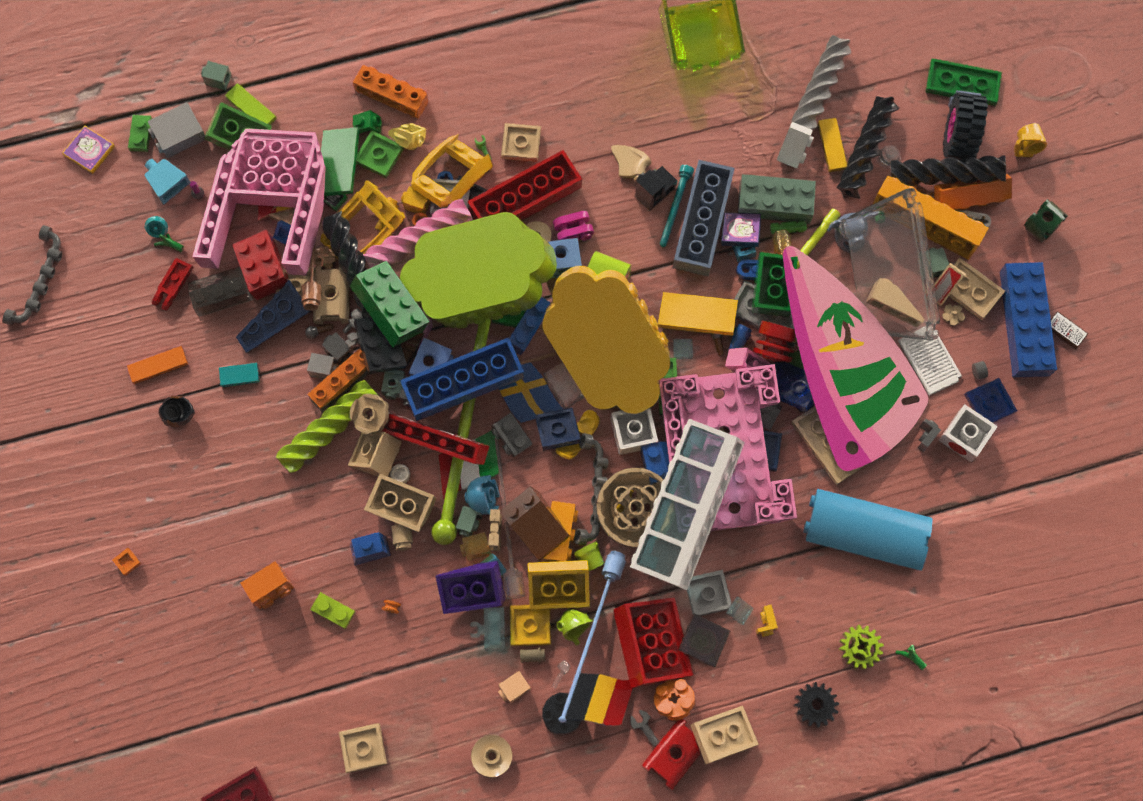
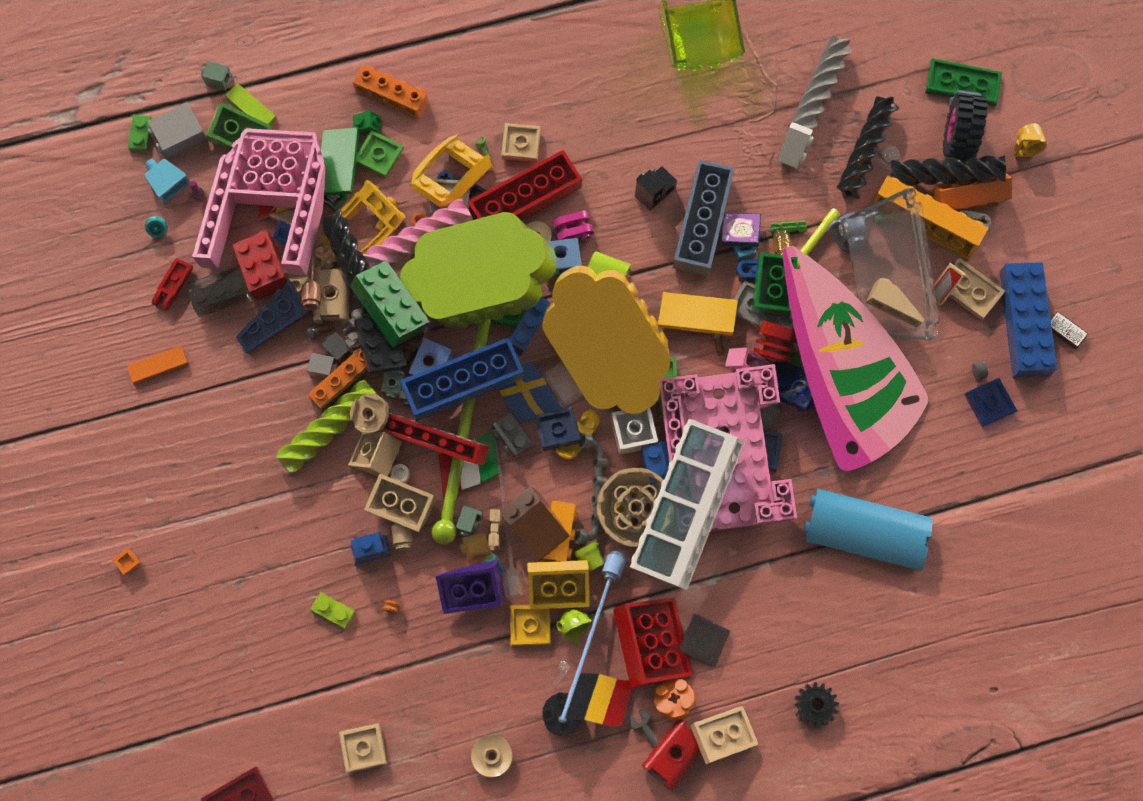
dark grey bar [2,225,62,326] -> none
tile [62,126,115,174] -> none
green bar [154,233,184,252] -> none
black hair [158,396,195,428] -> none
teal tile [219,363,260,387] -> none
orange brick [241,561,294,609] -> none
light yellow hand [388,124,426,150] -> none
yellow brick [401,186,431,214] -> none
dark azure cylinder [464,475,500,515] -> none
clear light blue brick [470,608,506,652] -> none
light nougat brick [498,671,531,704] -> none
dark tan pin [520,647,545,663] -> none
tan arm [611,145,652,183] -> none
teal piece [660,165,694,247] -> none
clear light blue tile [673,339,693,359] -> none
light grey tile [687,570,733,617] -> none
clear light blue tile [727,597,754,625] -> none
blue cone [729,324,752,349] -> none
sand green brick [737,174,816,224] -> none
yellow bracket [756,604,778,637] -> none
tan plate [791,406,869,485] -> none
yellow tile [818,118,847,172] -> none
lime gear [839,625,884,670] -> none
green bar [895,645,927,670] -> none
white window [898,326,962,396] -> none
dark grey bracket [918,419,941,452] -> none
sand green brick [921,248,949,279] -> none
white brick [938,404,998,462] -> none
tan plant [942,304,965,326] -> none
dark green brick [1024,199,1068,243] -> none

